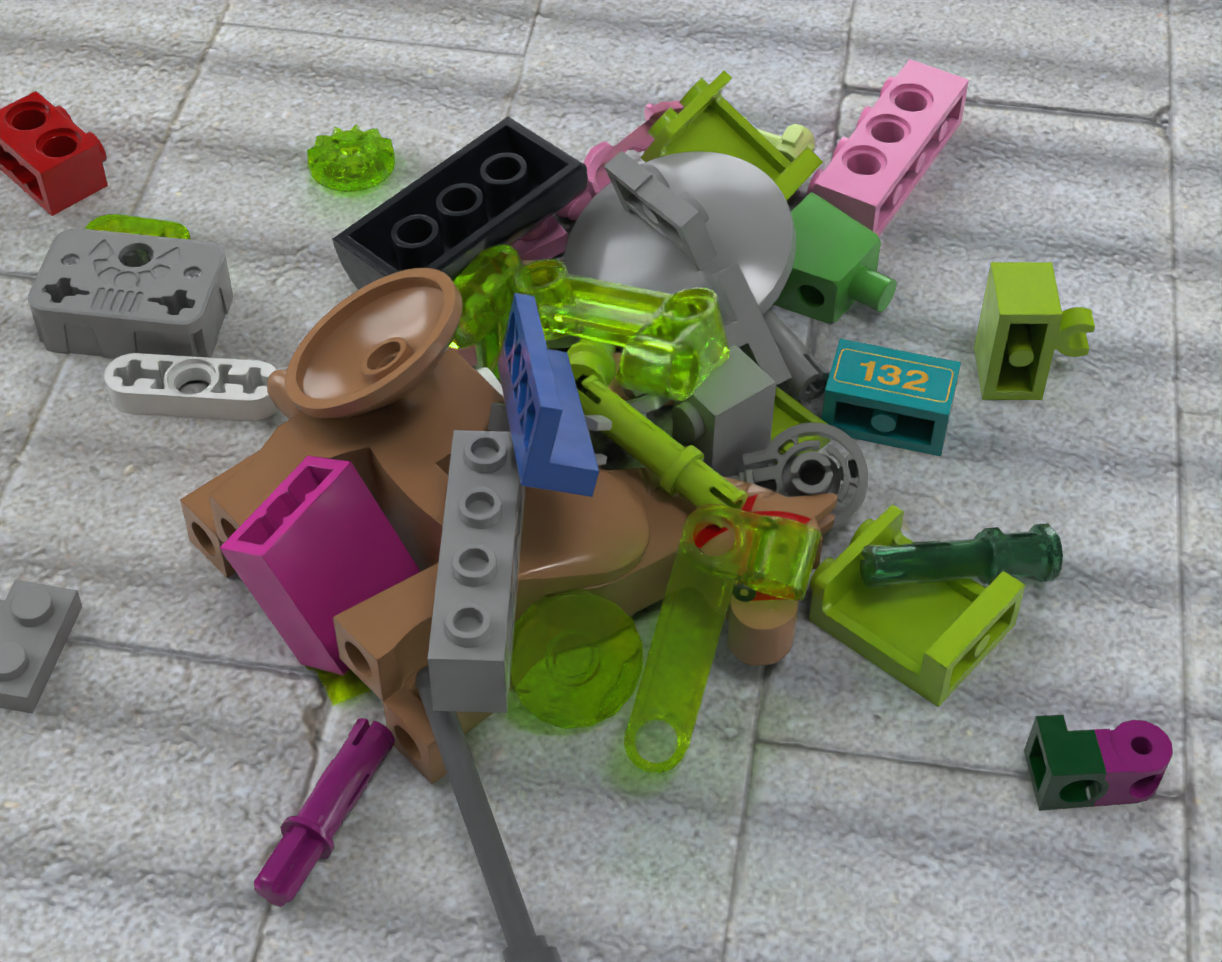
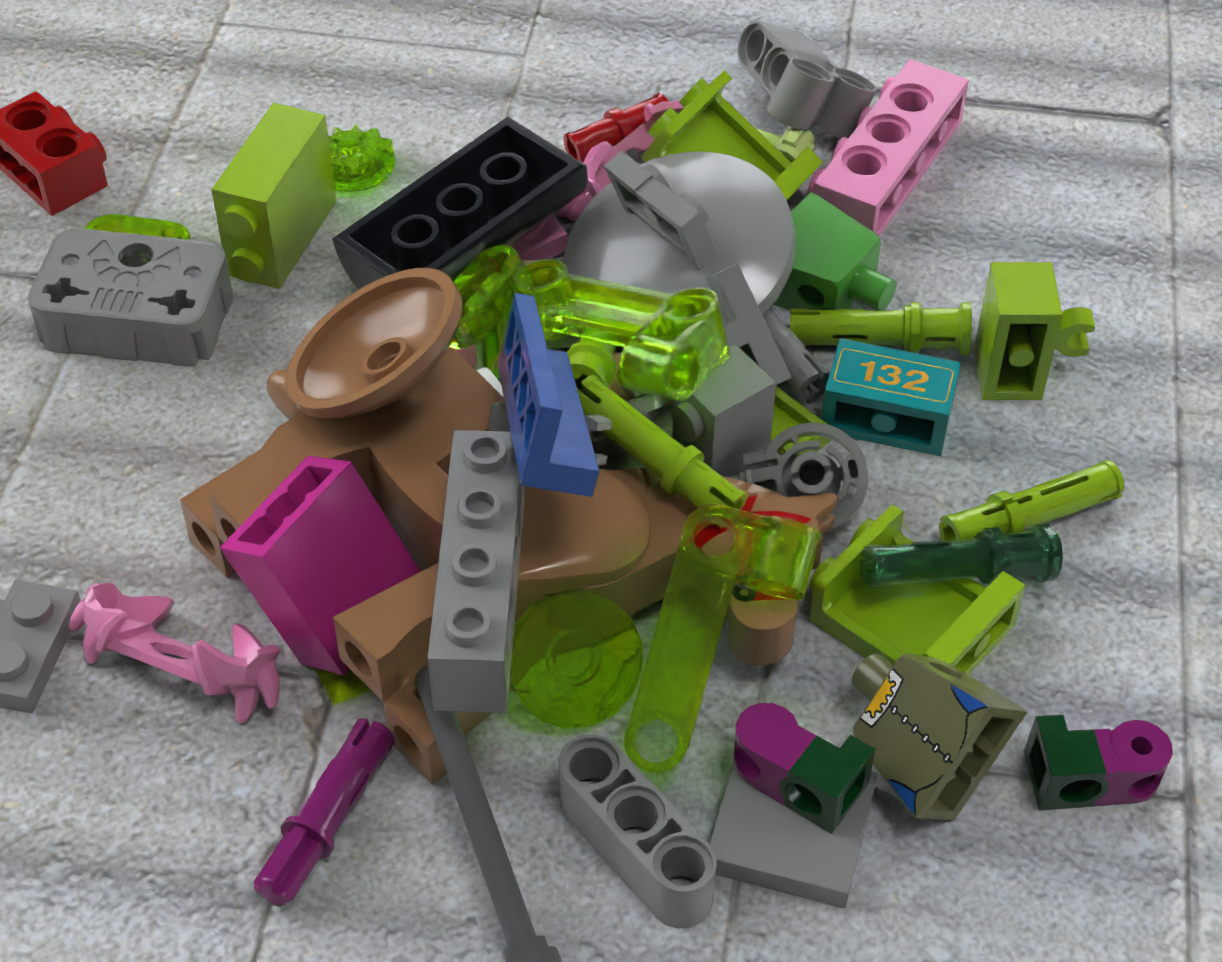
white beam [104,353,279,421] -> none
none -> bright pink piece [69,583,281,724]
none -> lime brick [211,102,337,289]
none -> light grey beam [558,734,717,928]
none -> red pin [563,93,669,163]
none -> light grey tile [709,765,878,909]
none -> leg [733,703,876,834]
none -> light grey piece [737,21,877,138]
none -> lime pin [790,302,972,355]
none -> olive torso [852,653,1027,820]
none -> lime pin [939,460,1125,556]

